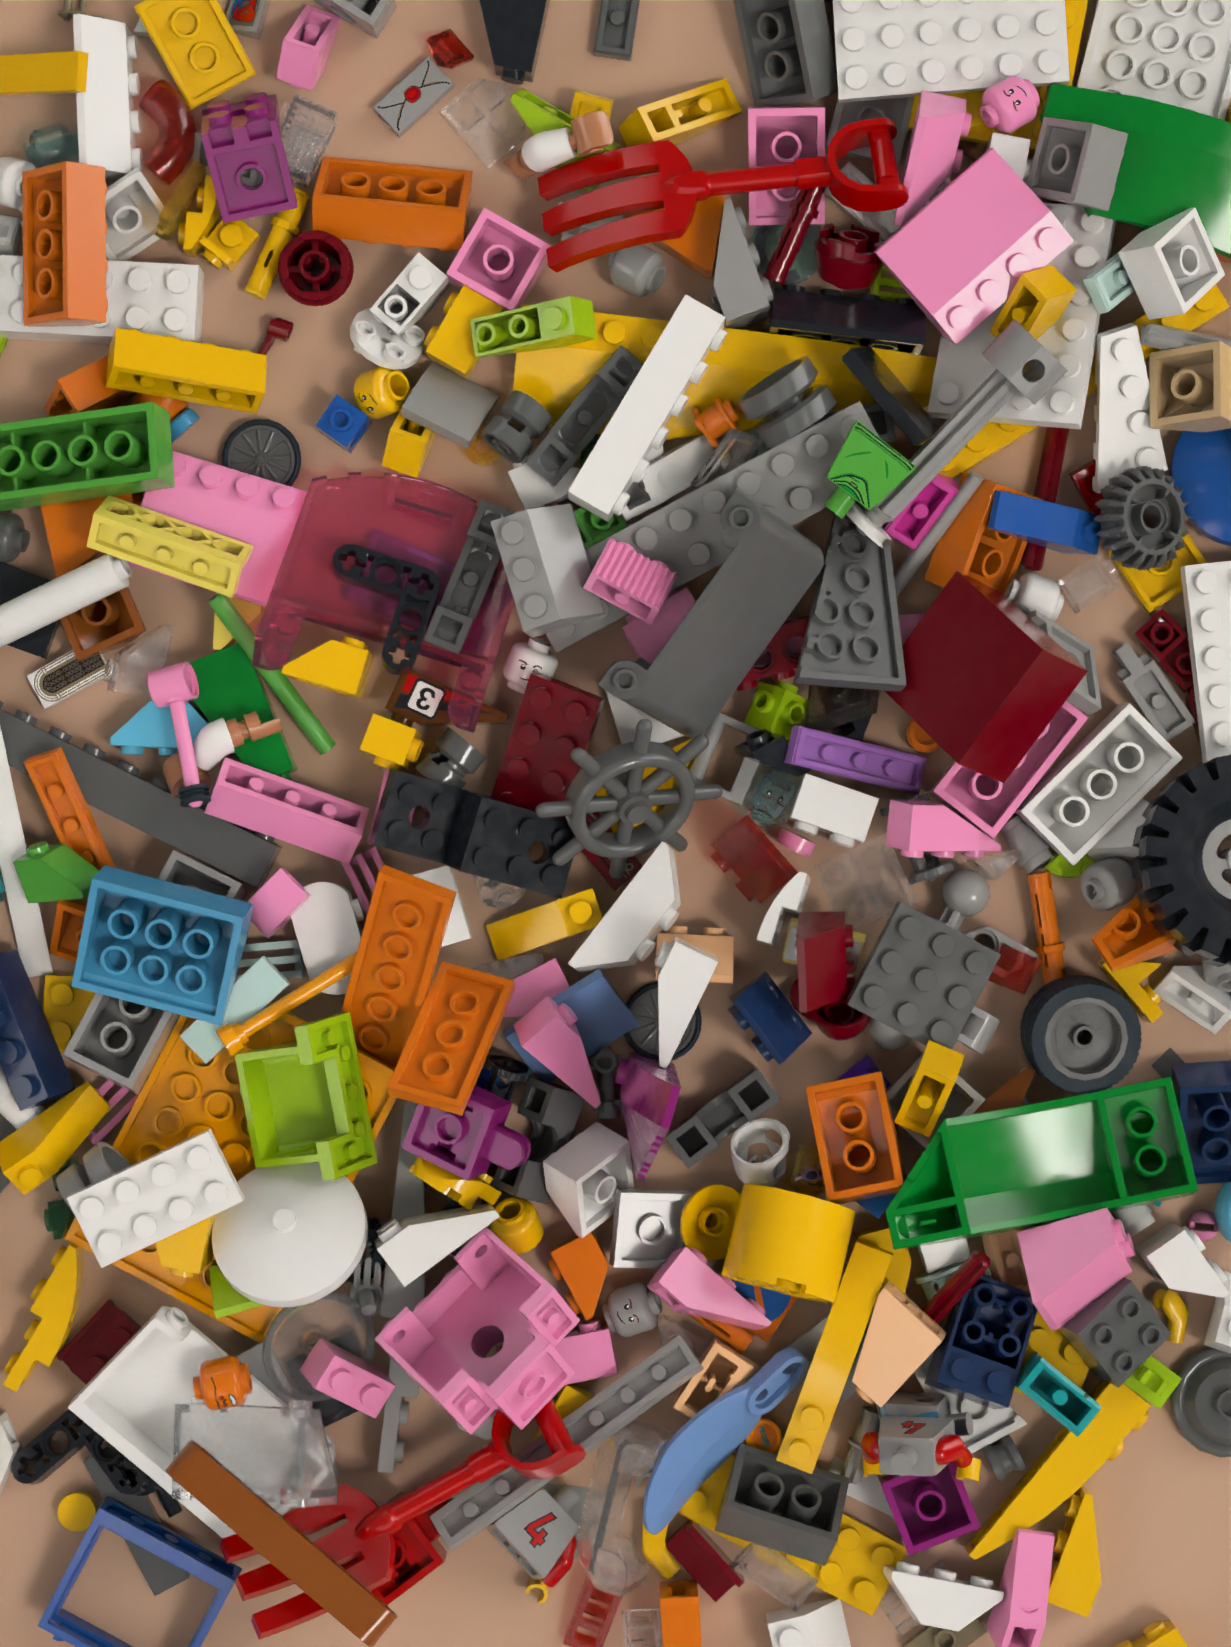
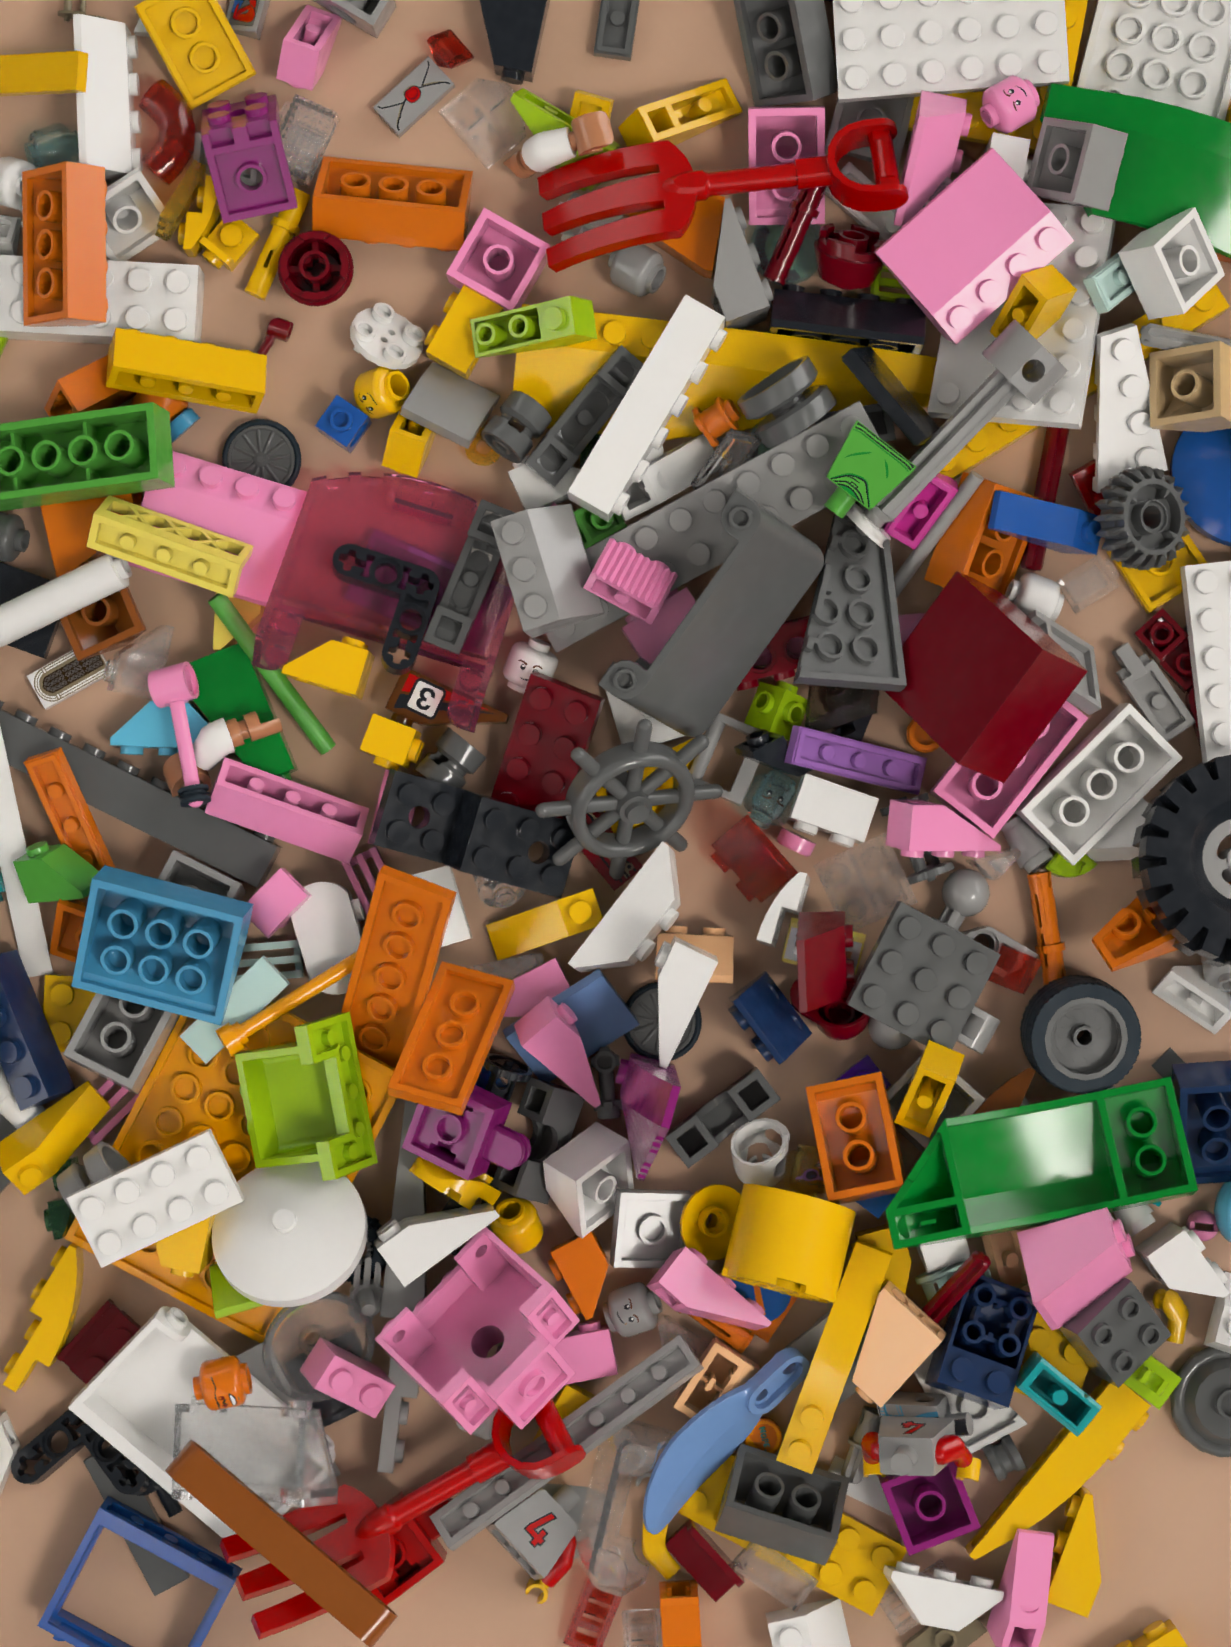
yellow tile [57,1491,98,1532] -> none
white slope [369,252,450,336] -> none
light grey head [1080,857,1137,911] -> none
yellow slope [1097,959,1164,1023] -> none

